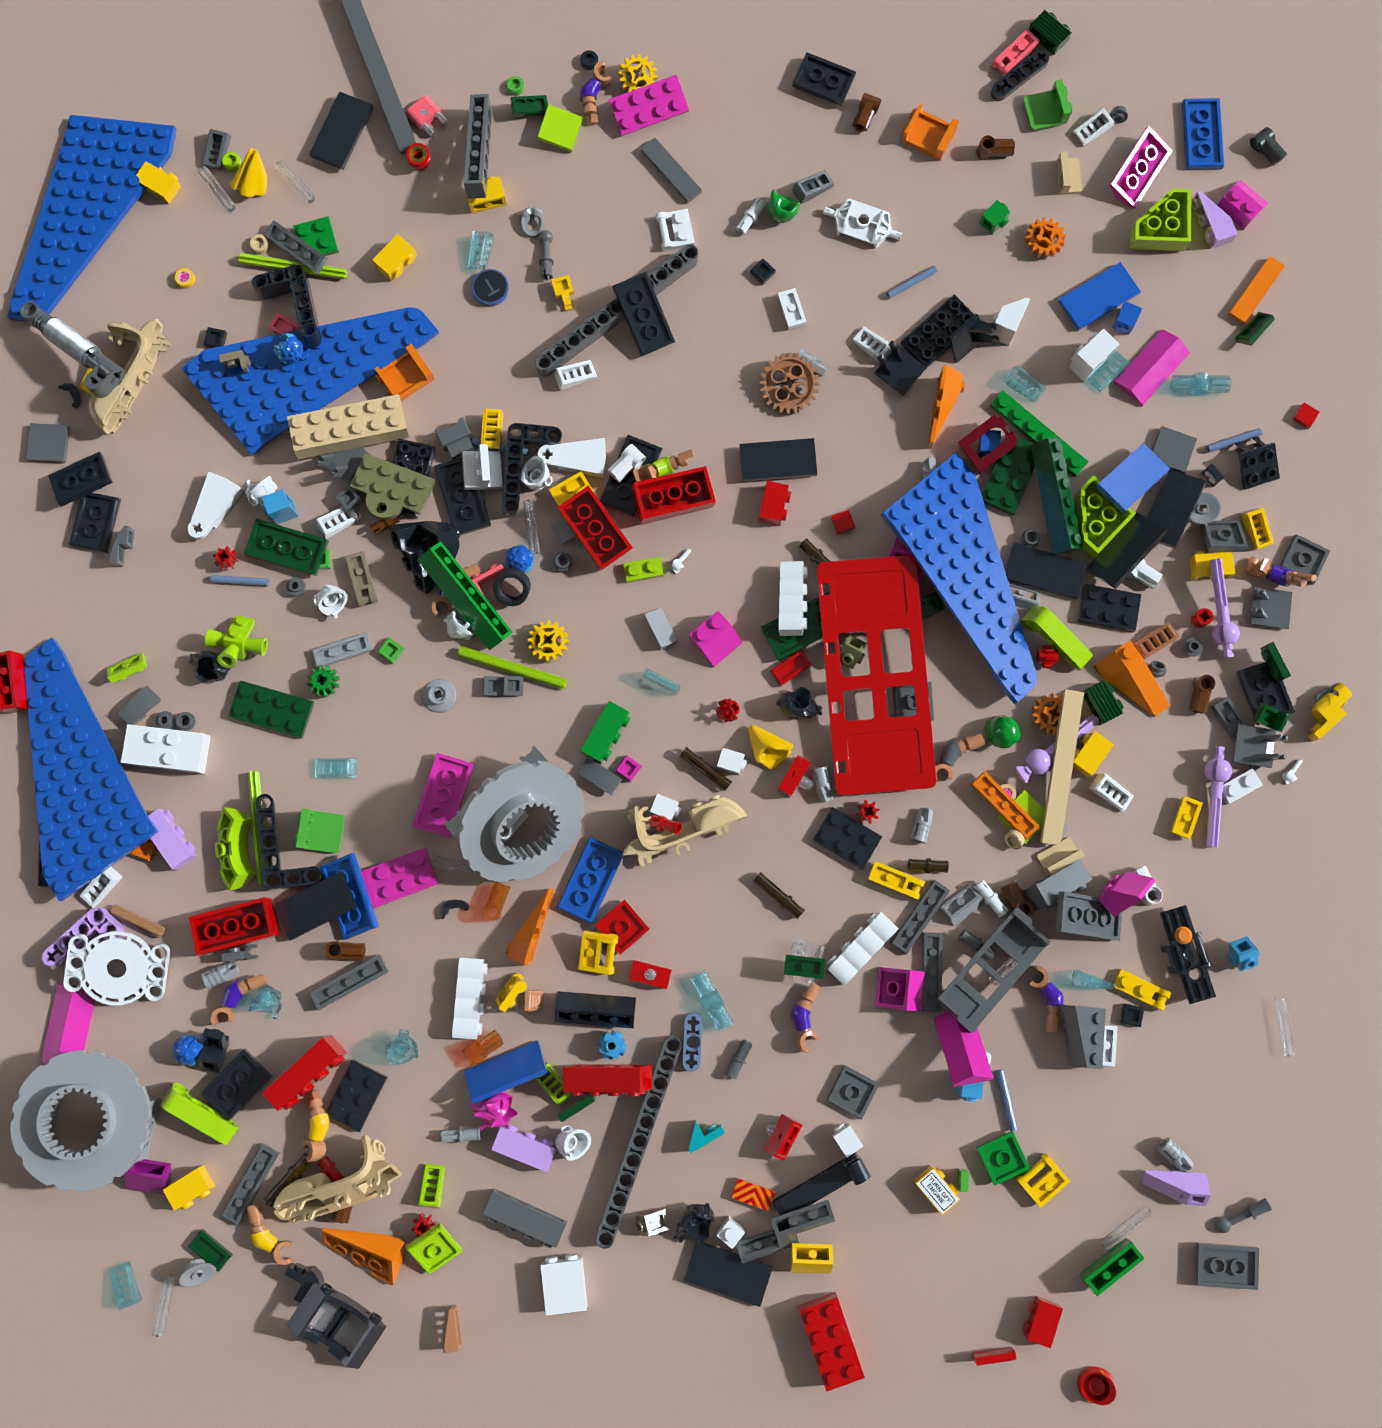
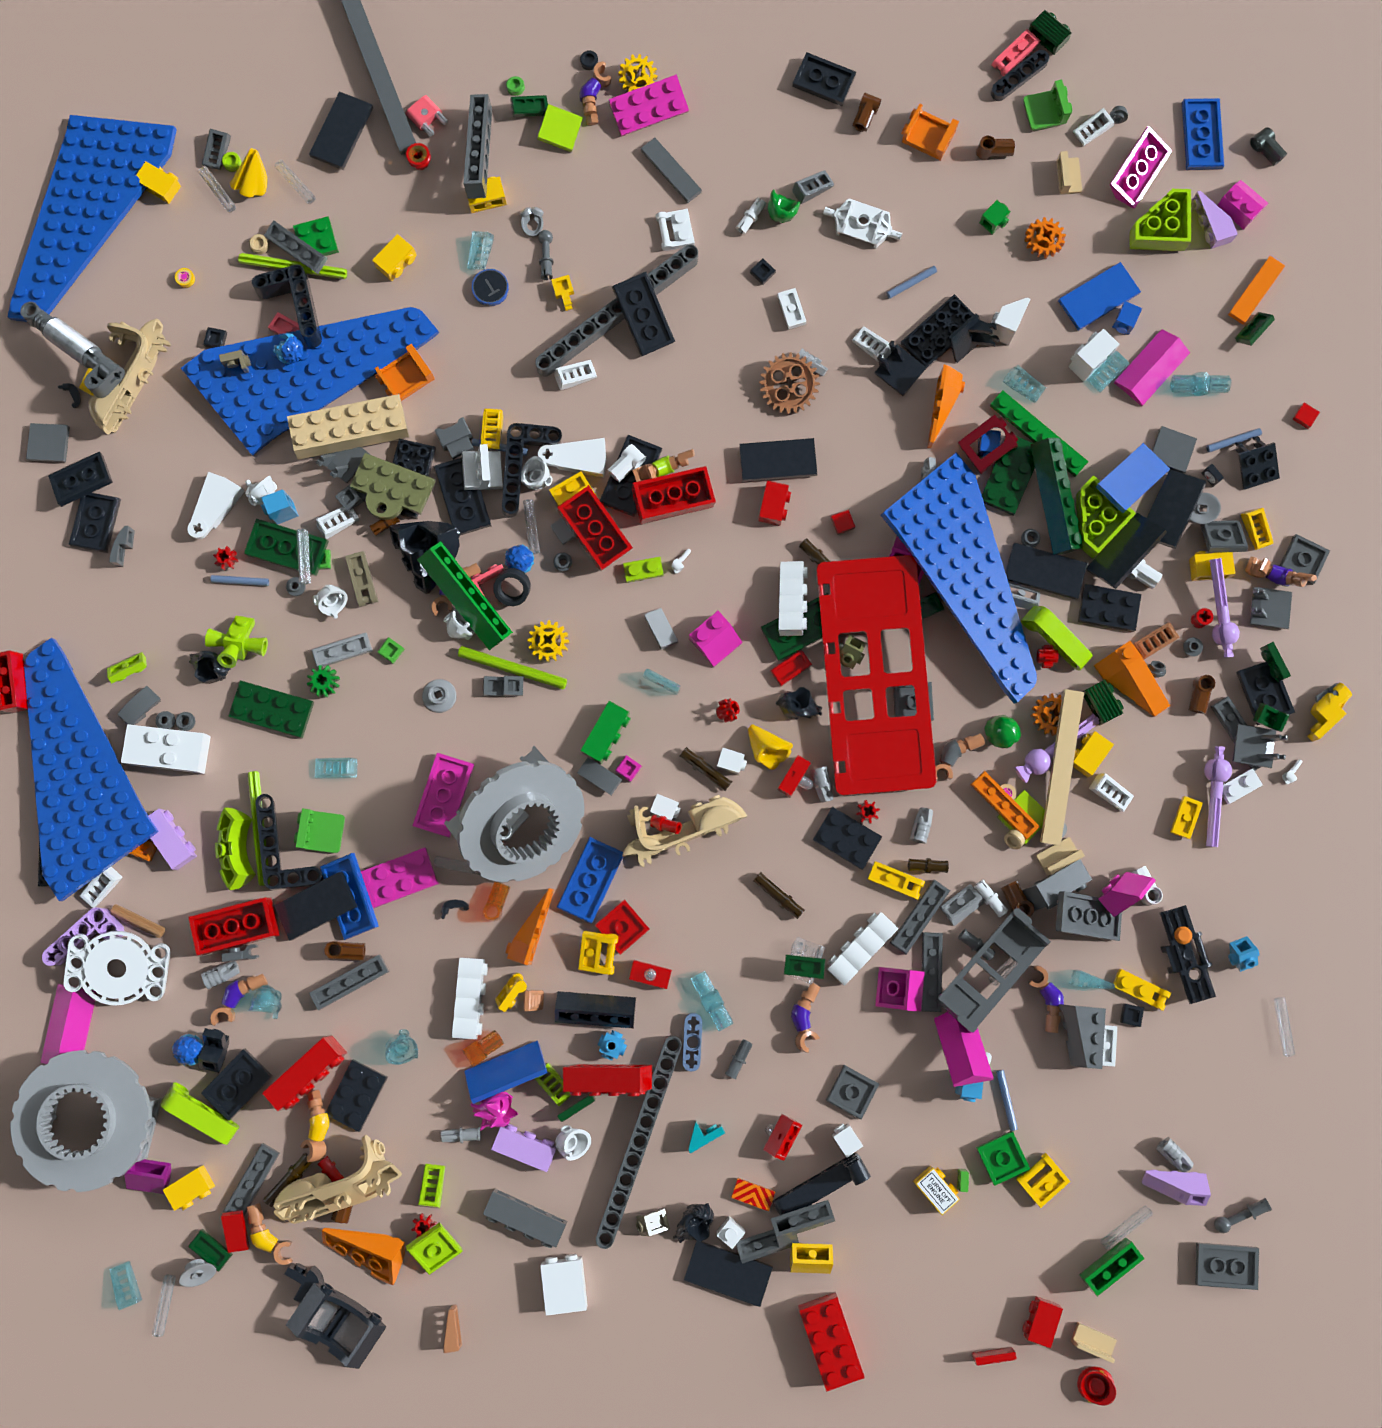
none -> red tile [221,1210,250,1253]
none -> clear axle [297,529,311,585]
none -> tan panel [1070,1322,1117,1363]

